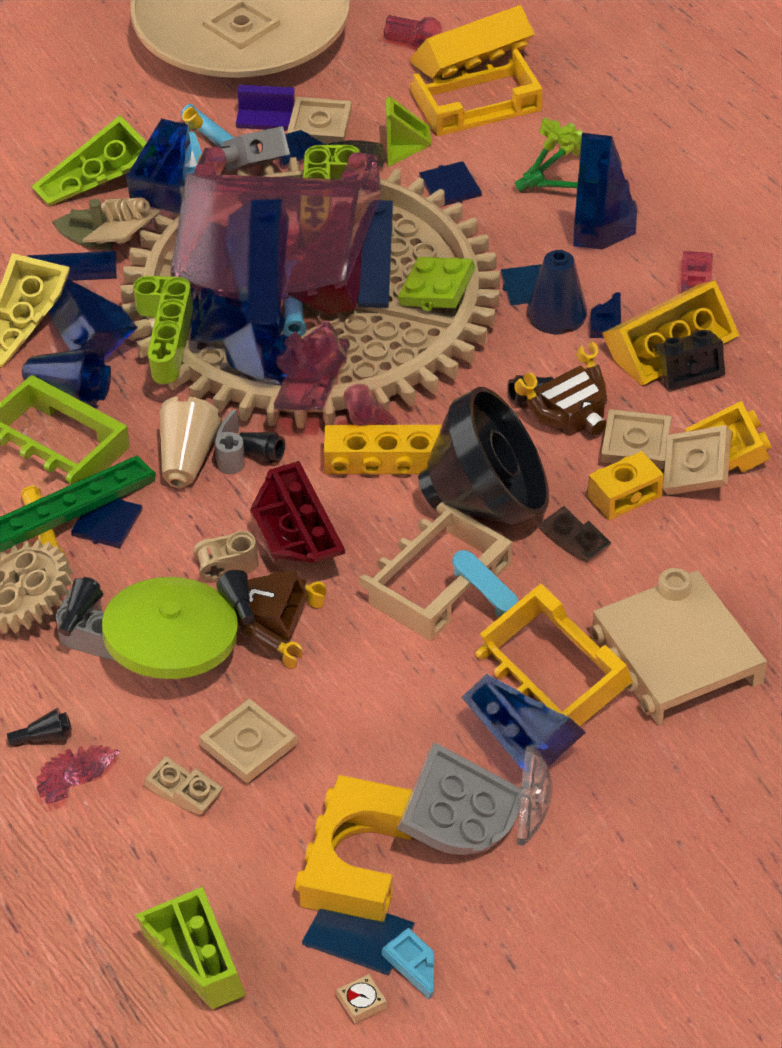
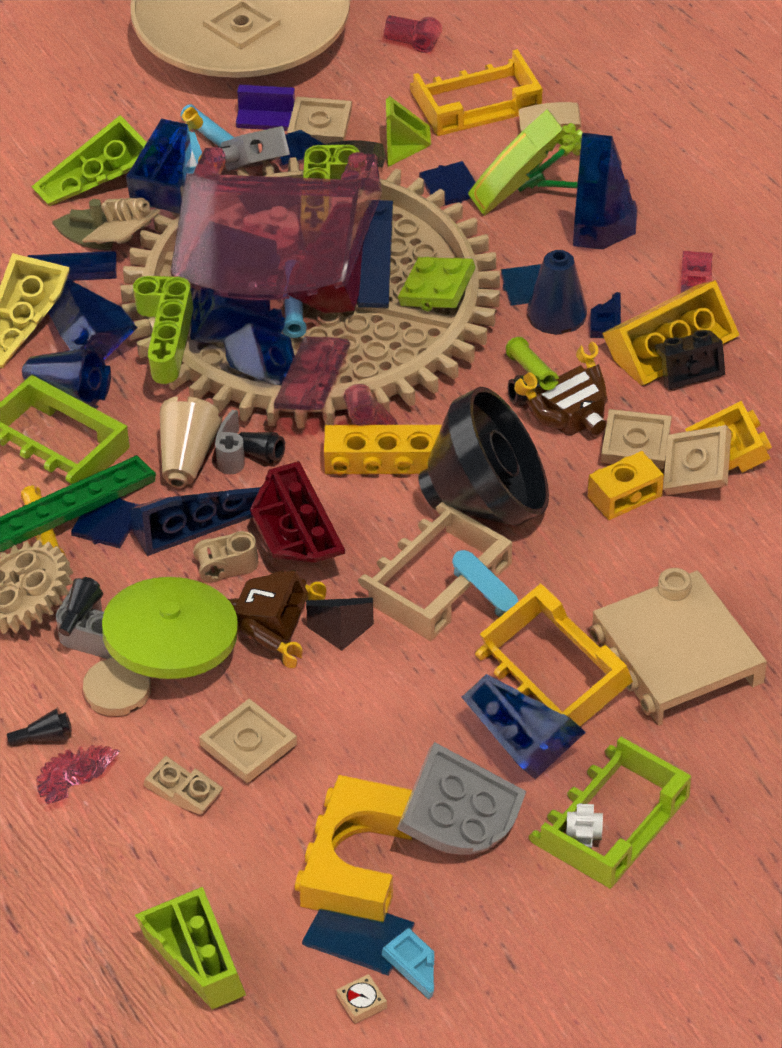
black cone [216,570,255,625] -> none
clear blue wedge [226,199,289,327] -> none
clear pink slope [277,320,347,383] -> none
yellow slope [410,5,535,78] -> none
clear brick [517,746,553,846] -> none
clear smoke slope [539,506,611,563] -> none
none -> tan tile [83,658,151,716]
none -> dark blue wedge [130,487,261,556]
none -> black slope [306,597,374,651]
none -> lime slope [468,109,567,216]
none -> lime pin [505,336,559,390]
none -> tan slope [519,102,582,132]
none -> lime hinge [529,736,691,889]
none -> white gear [566,804,603,848]

